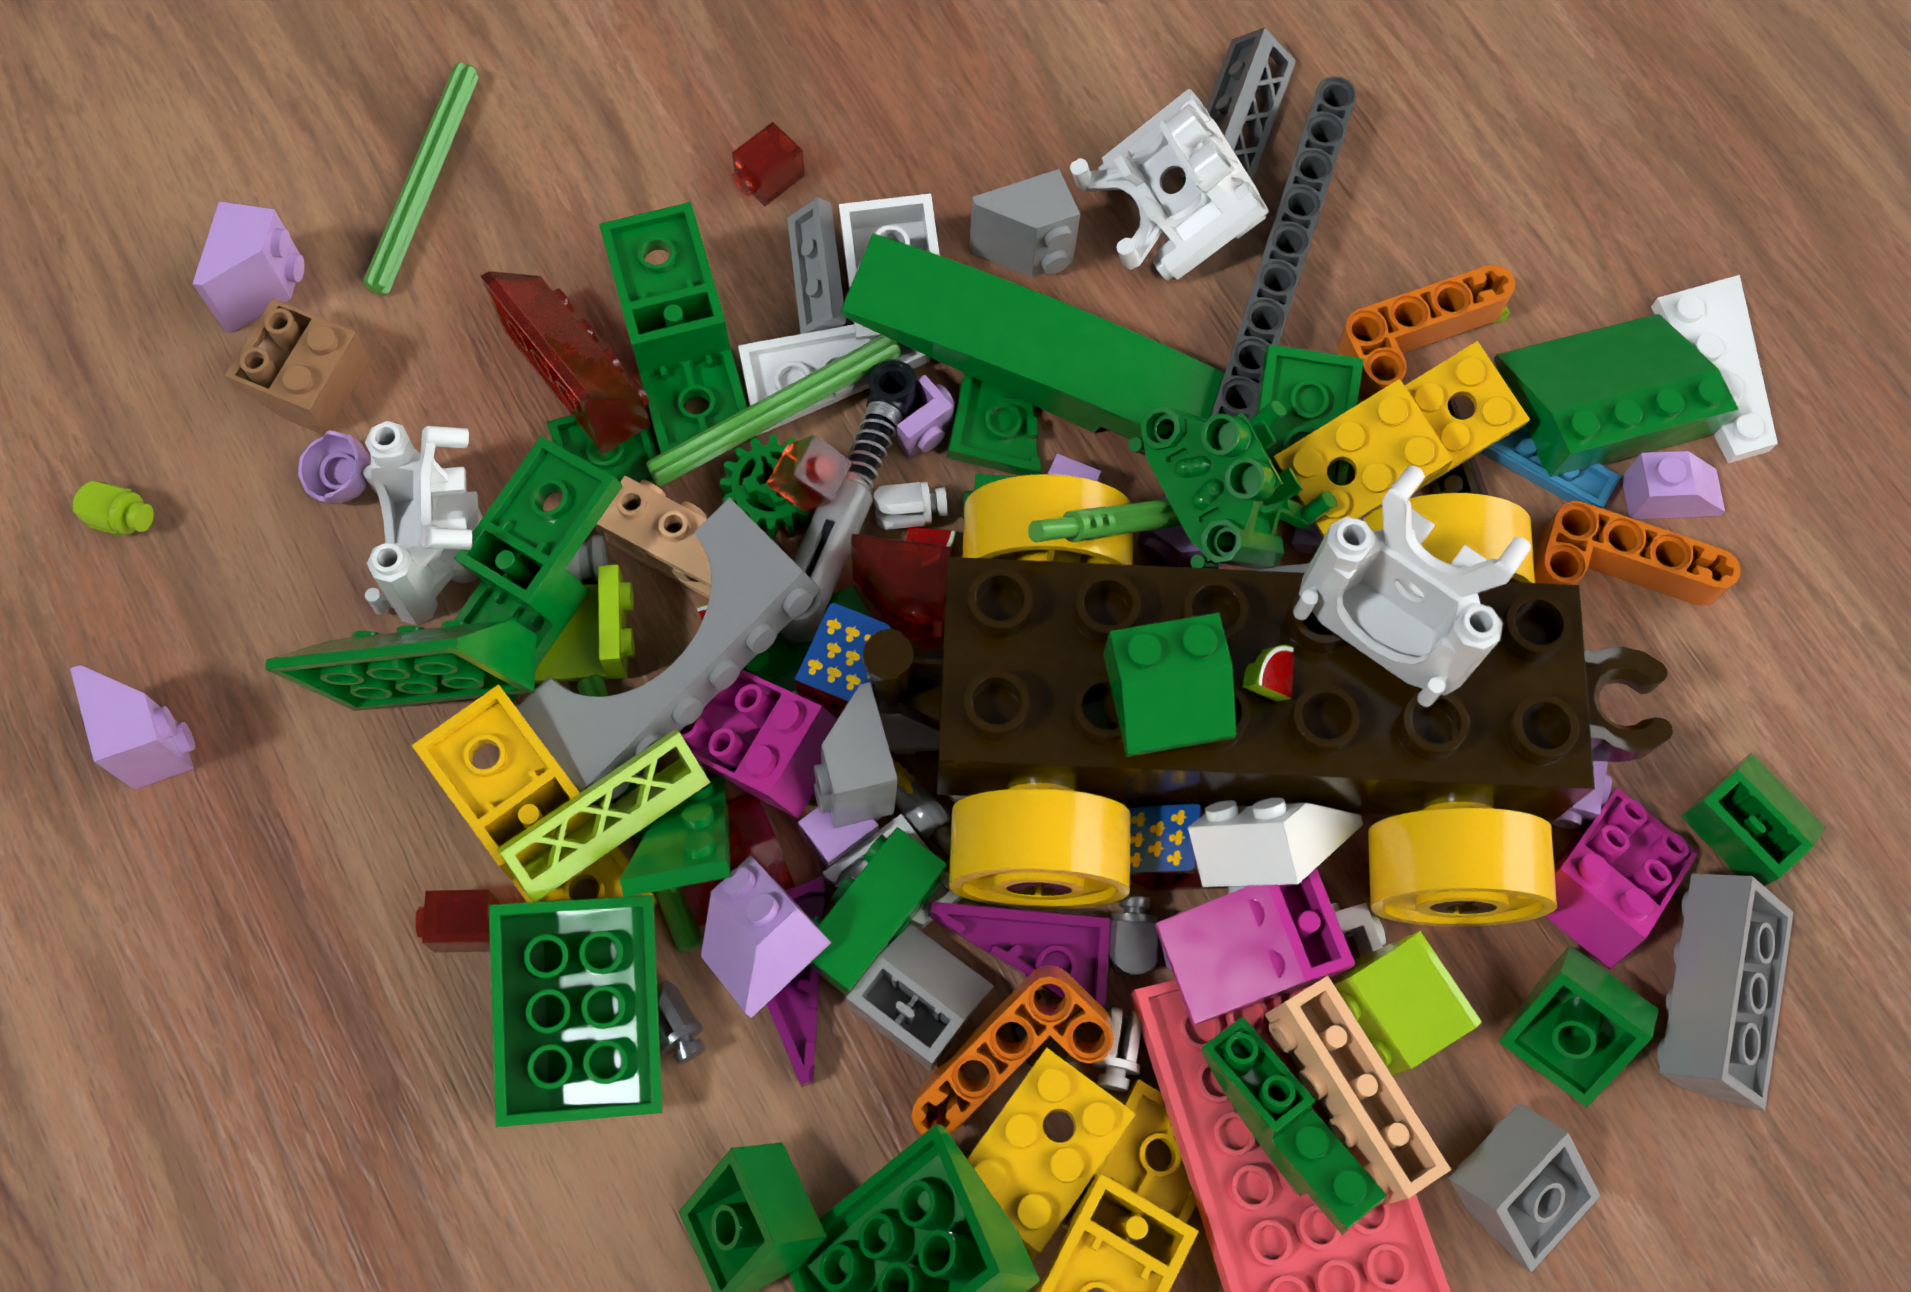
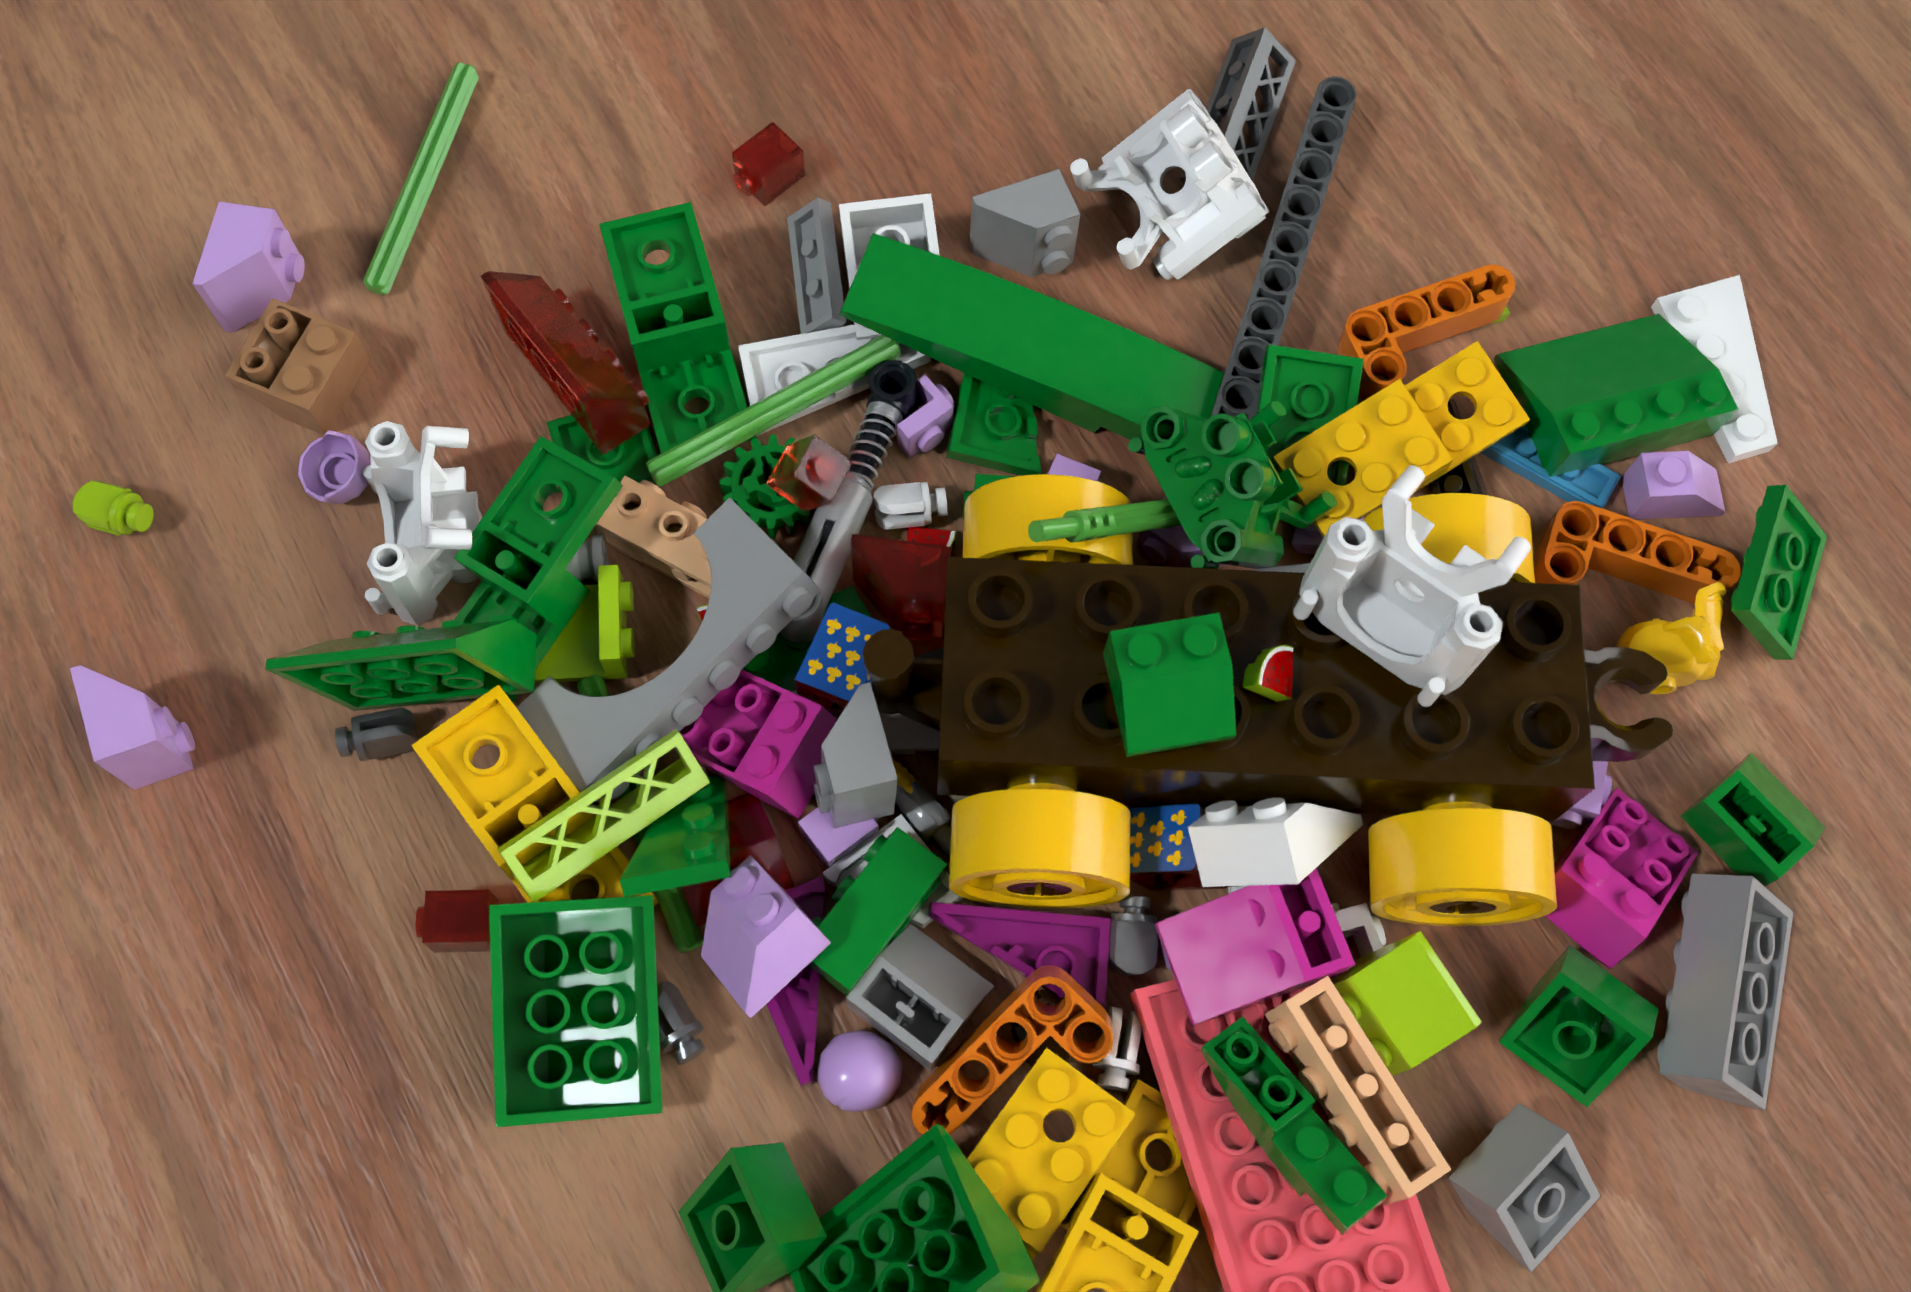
none -> flat silver arm [335,707,417,761]
none -> lavender hair [817,1030,903,1112]
none -> yellow head [1616,582,1727,695]
none -> green plate [1731,484,1827,660]

